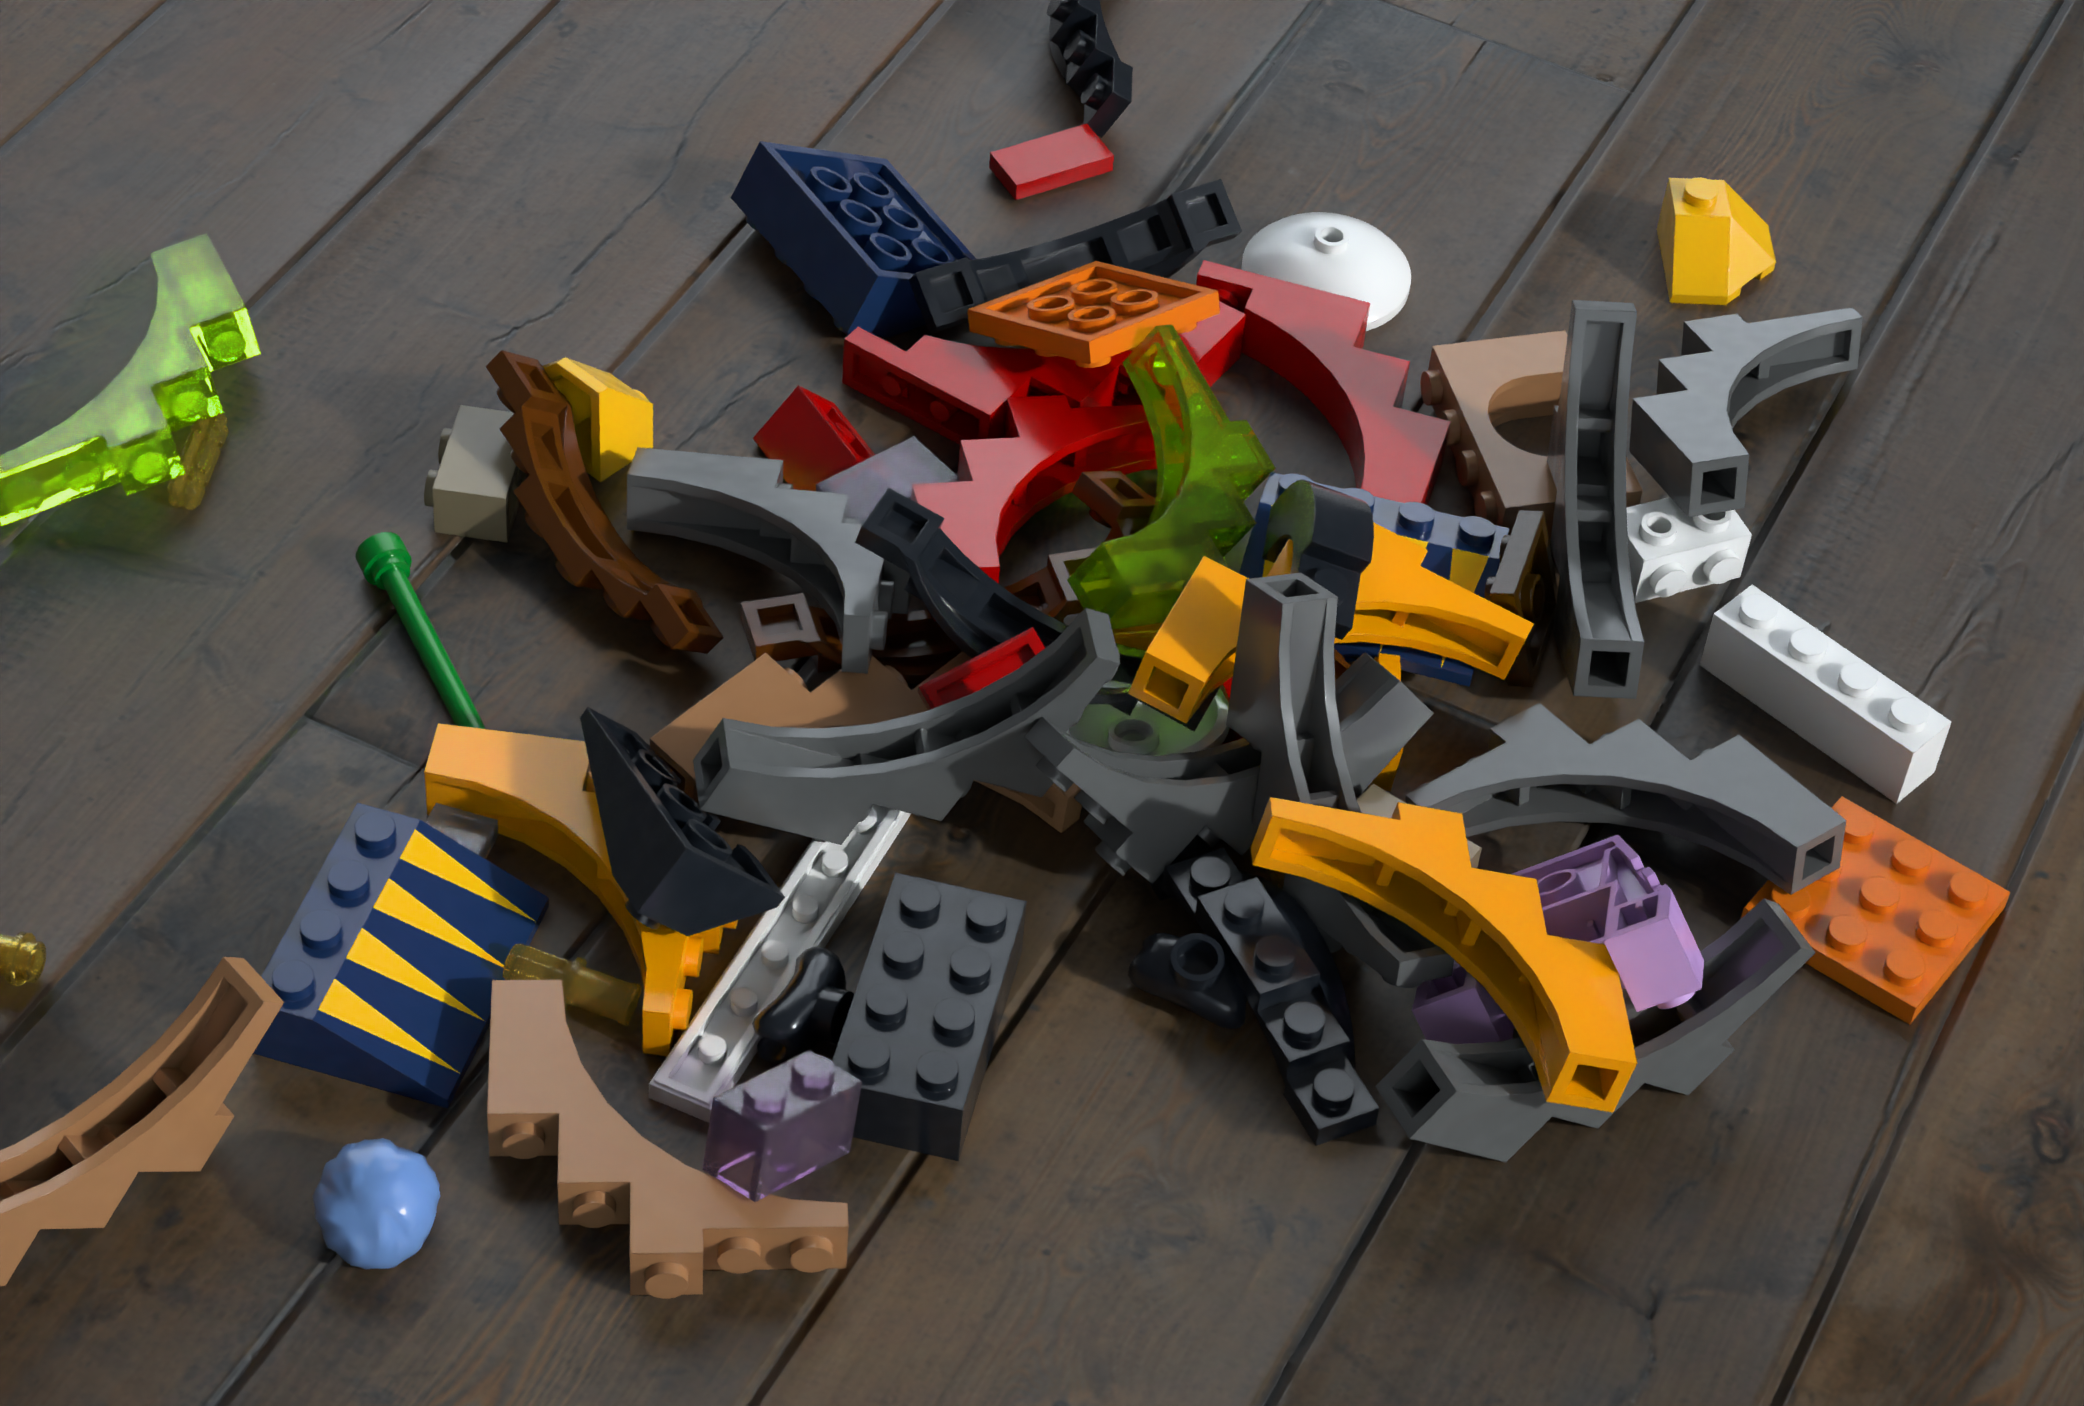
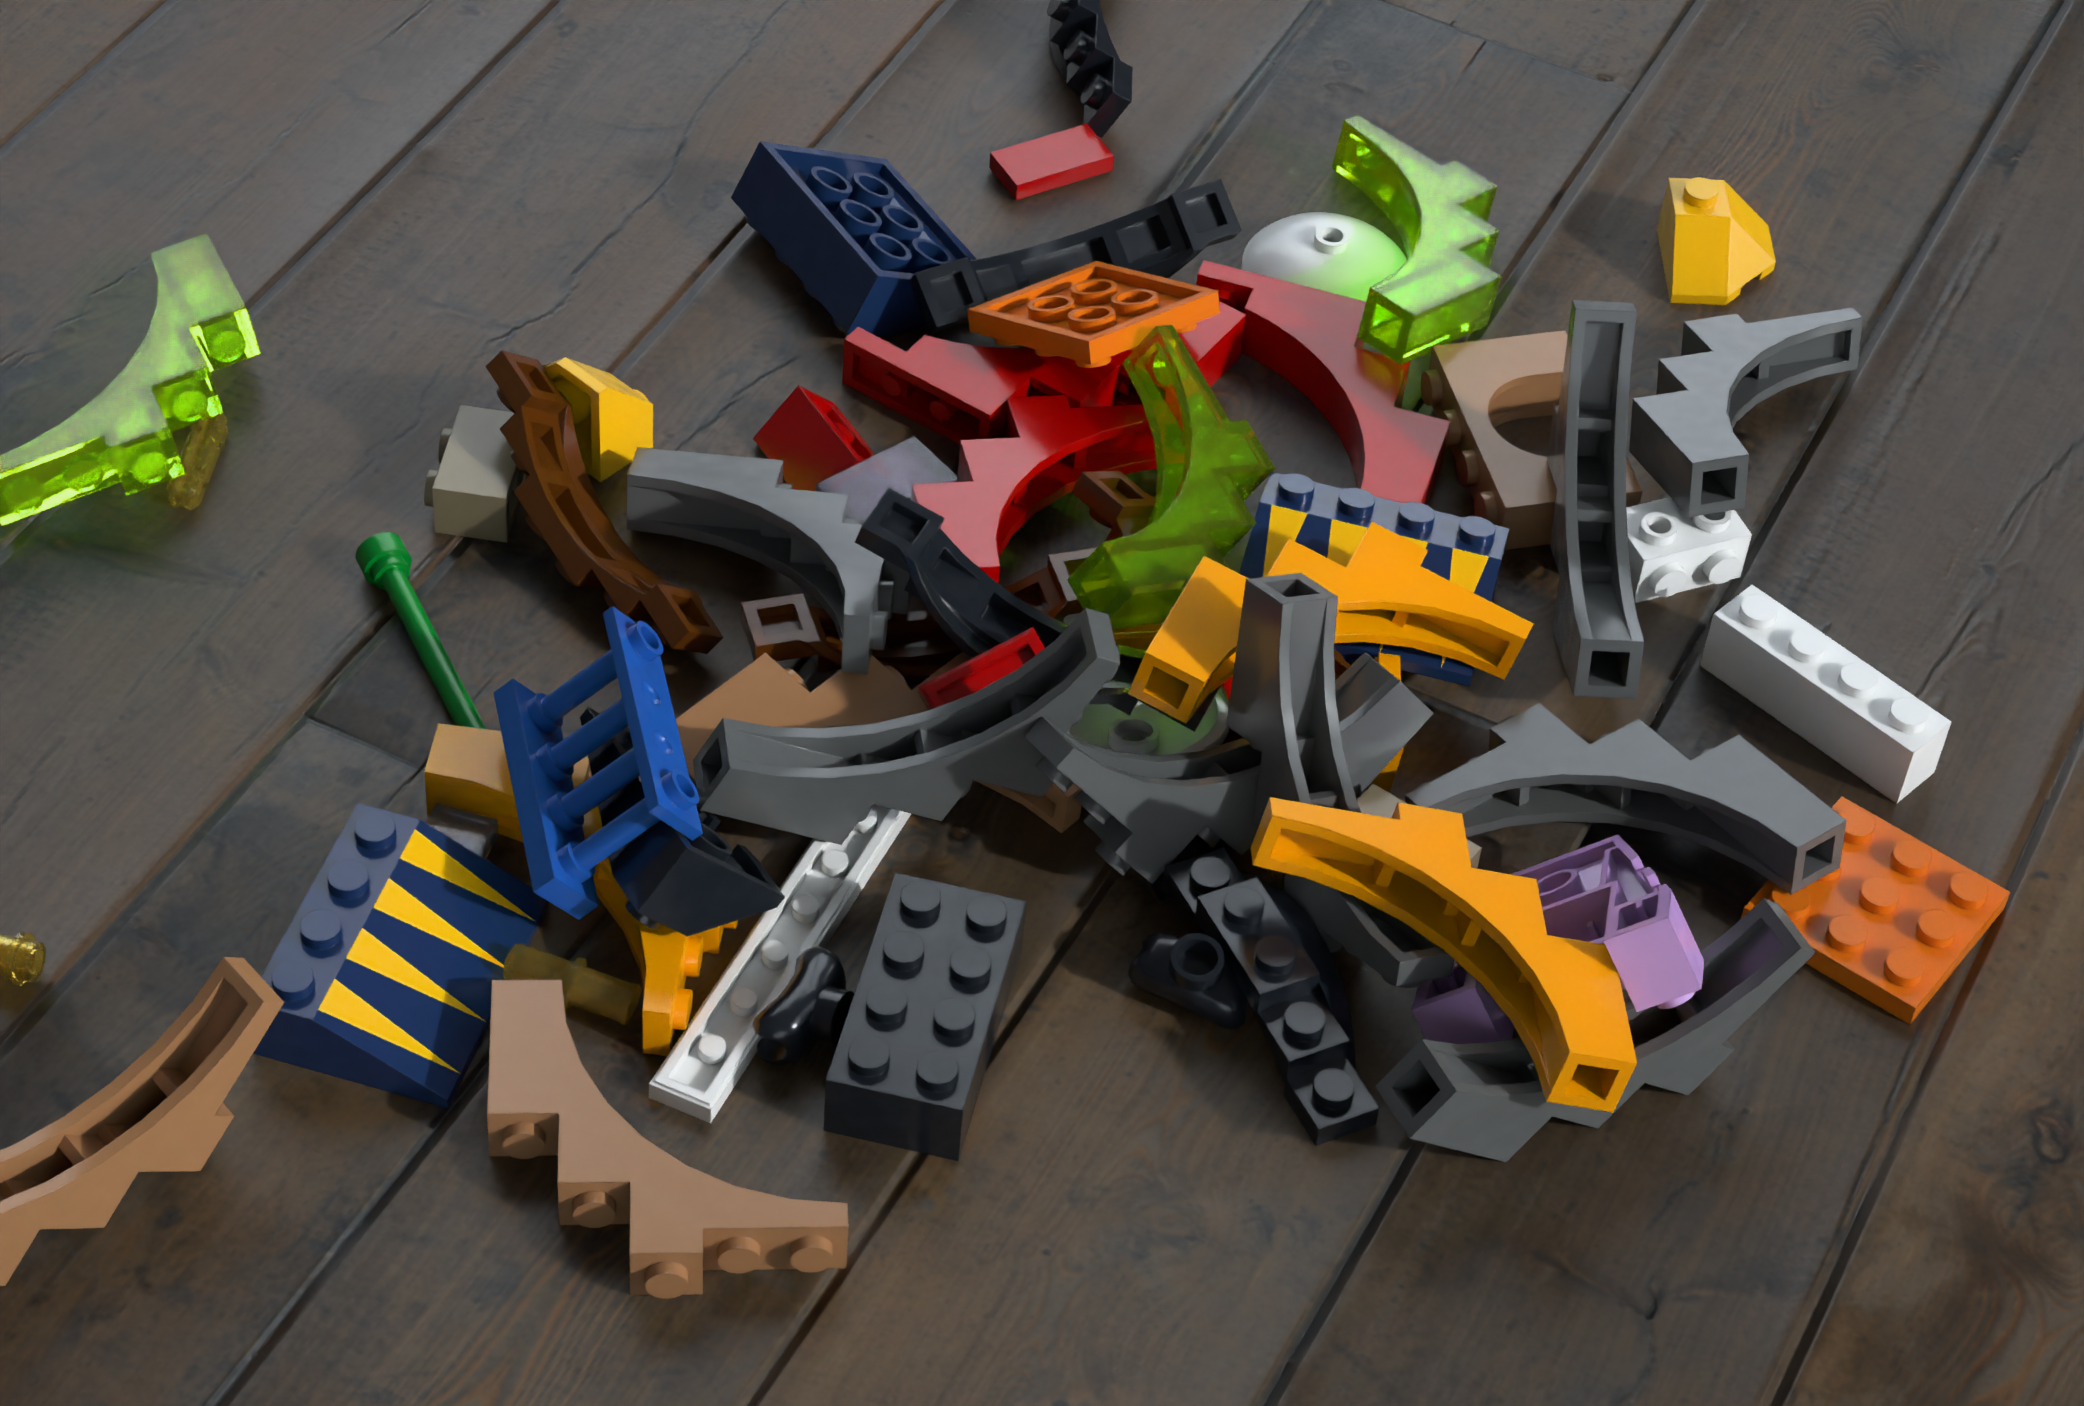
medium blue hair [313,1138,441,1270] -> none
clear purple brick [702,1050,862,1202] -> none
black arch [1262,479,1374,640] -> none
dark brown plate [1484,510,1558,687] -> none
none -> blue fence [493,606,703,920]
none -> clear neon green arch [1332,115,1502,365]

